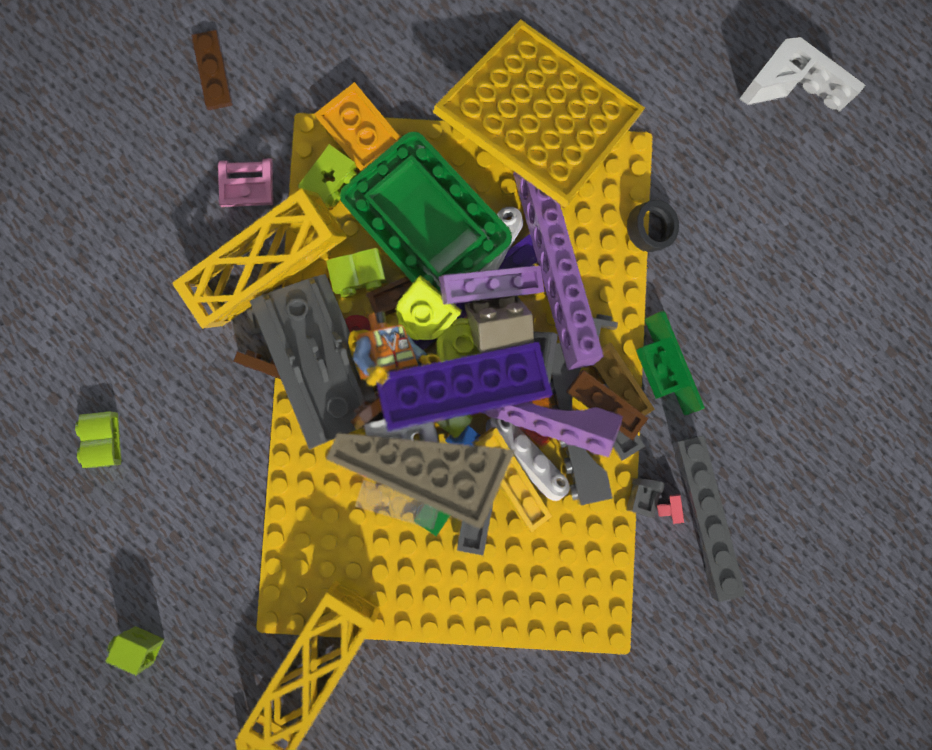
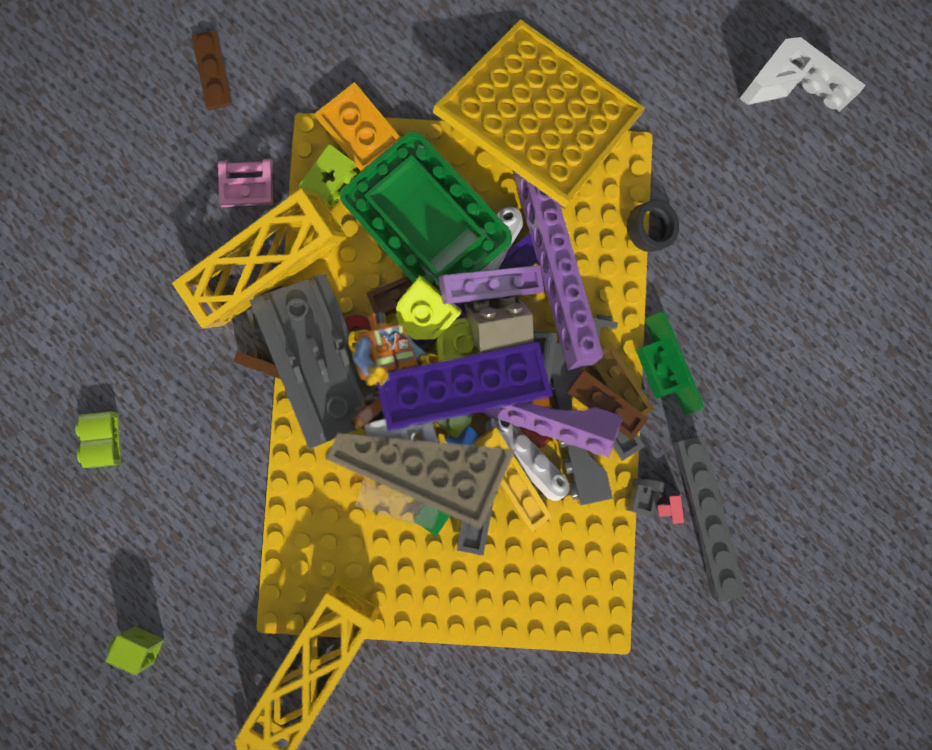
lime brick [326,248,387,297] -> none

